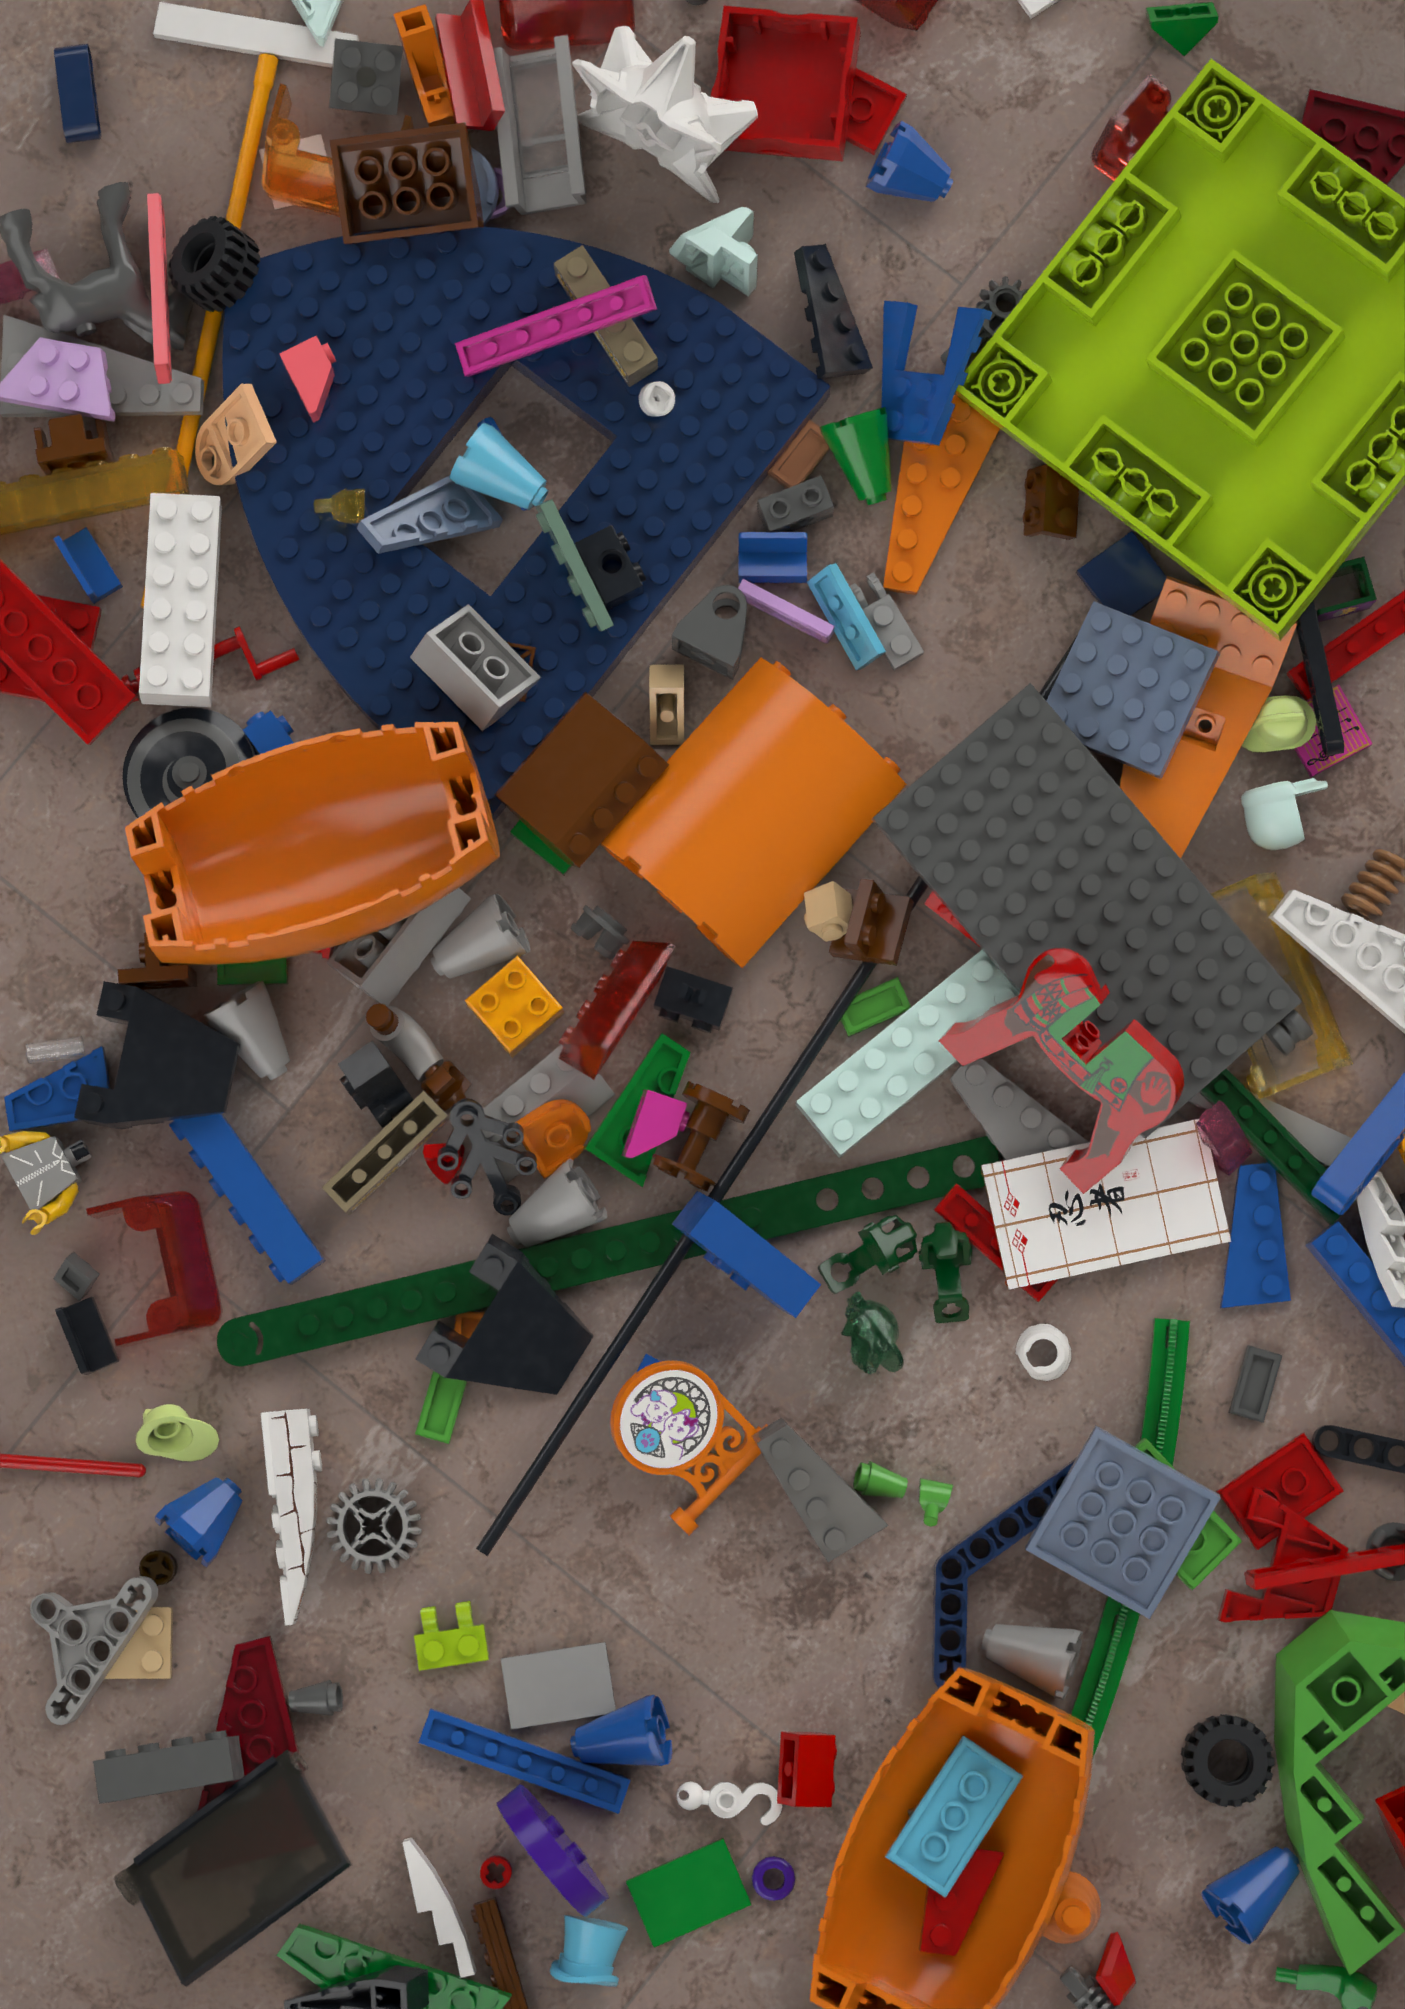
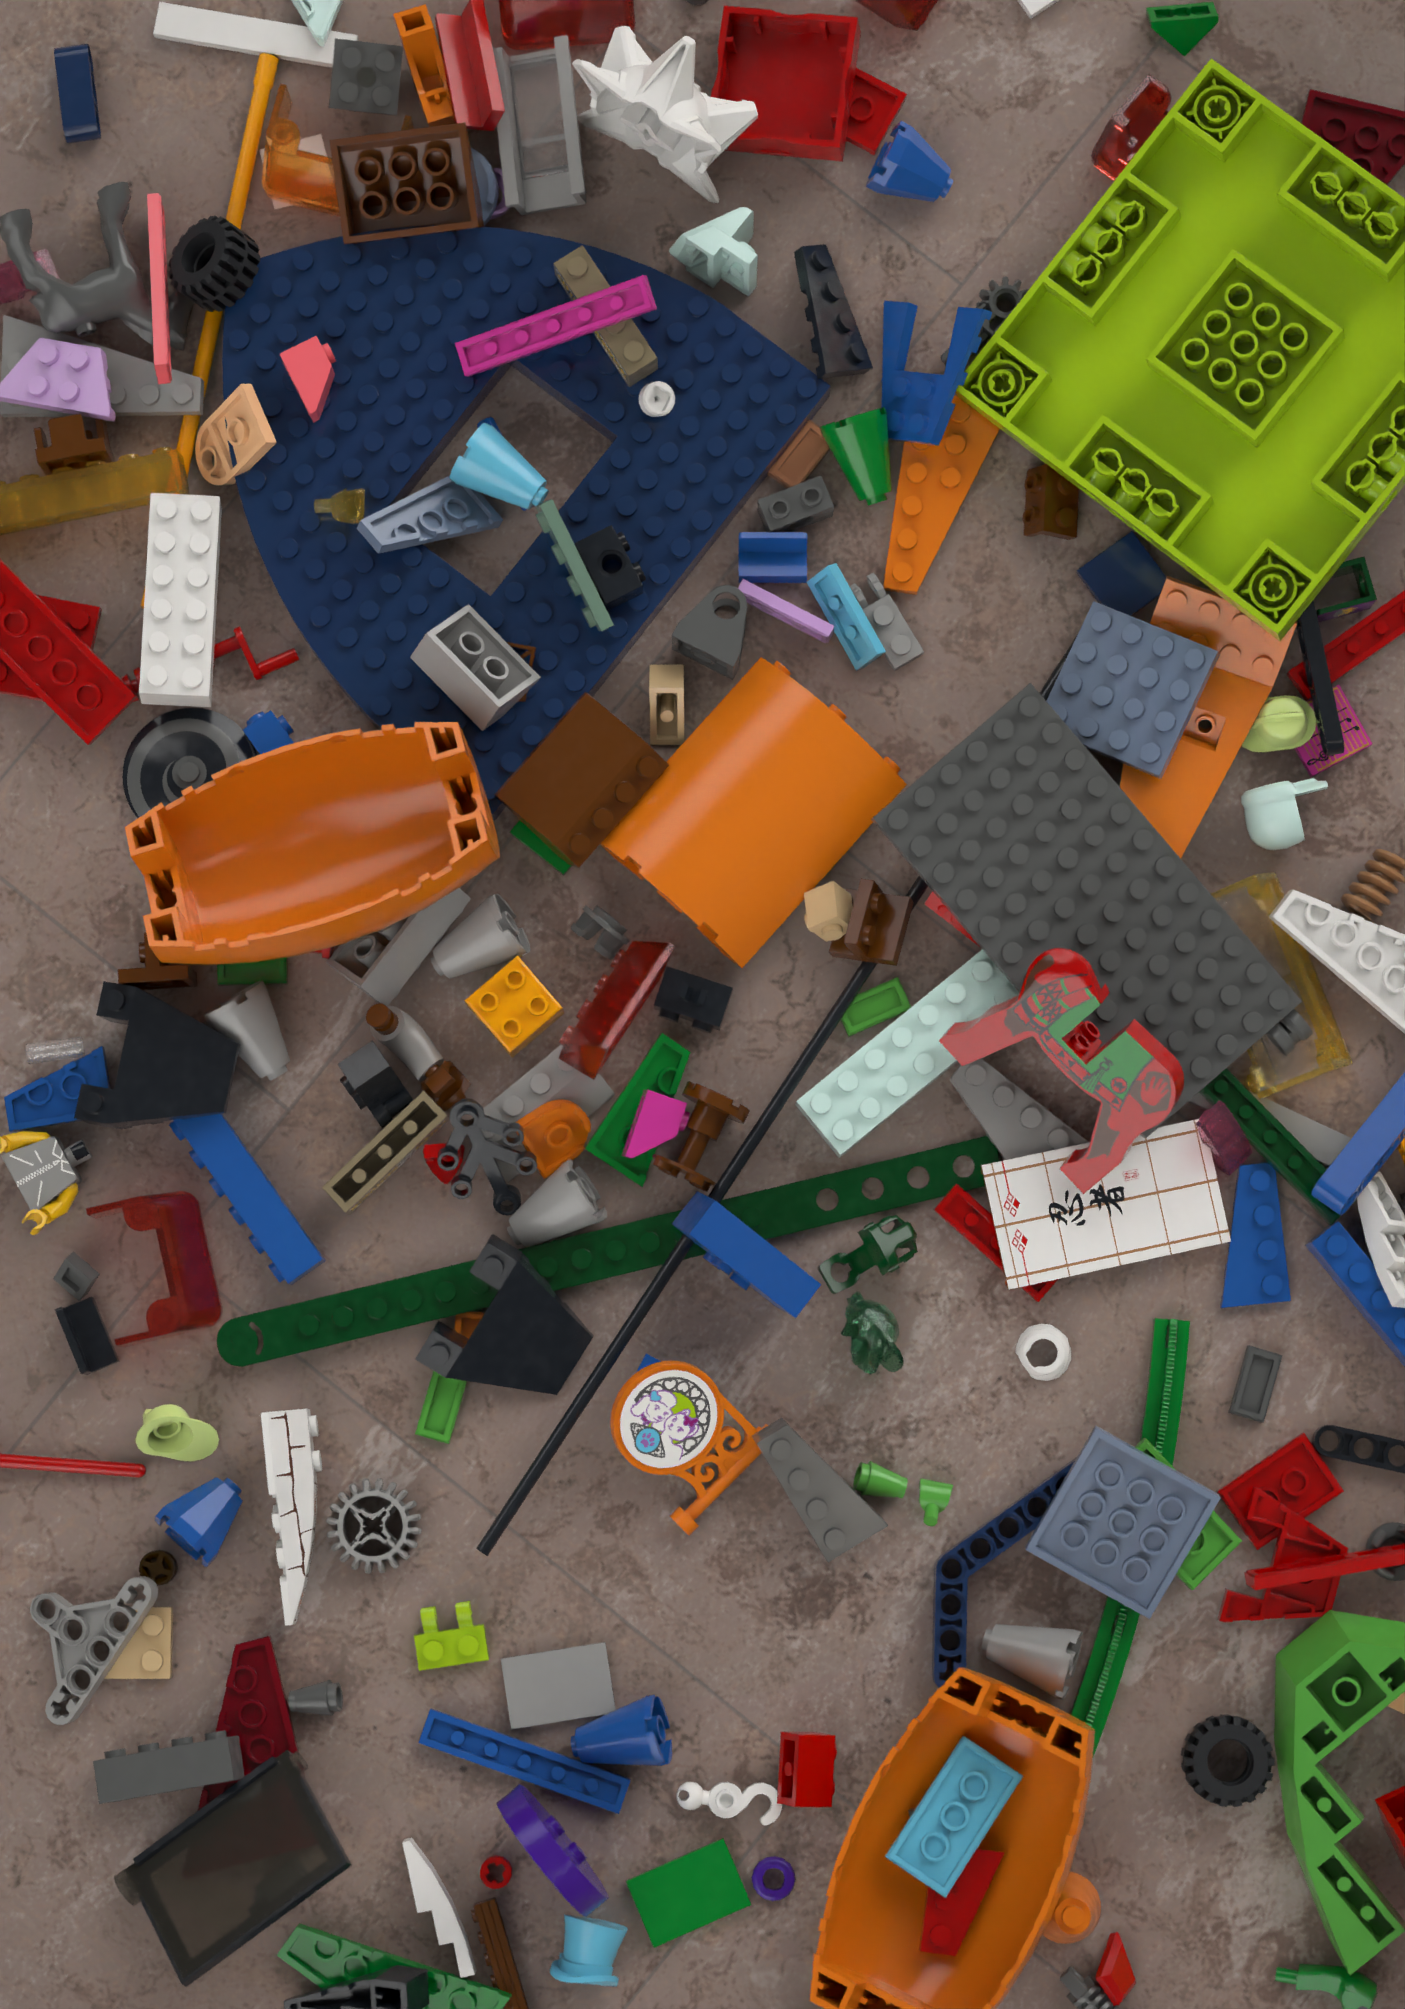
blue panel [53,527,123,604] -> none
dark green piece [918,1222,972,1323] -> none
blue cone [1201,1846,1300,1945] -> none

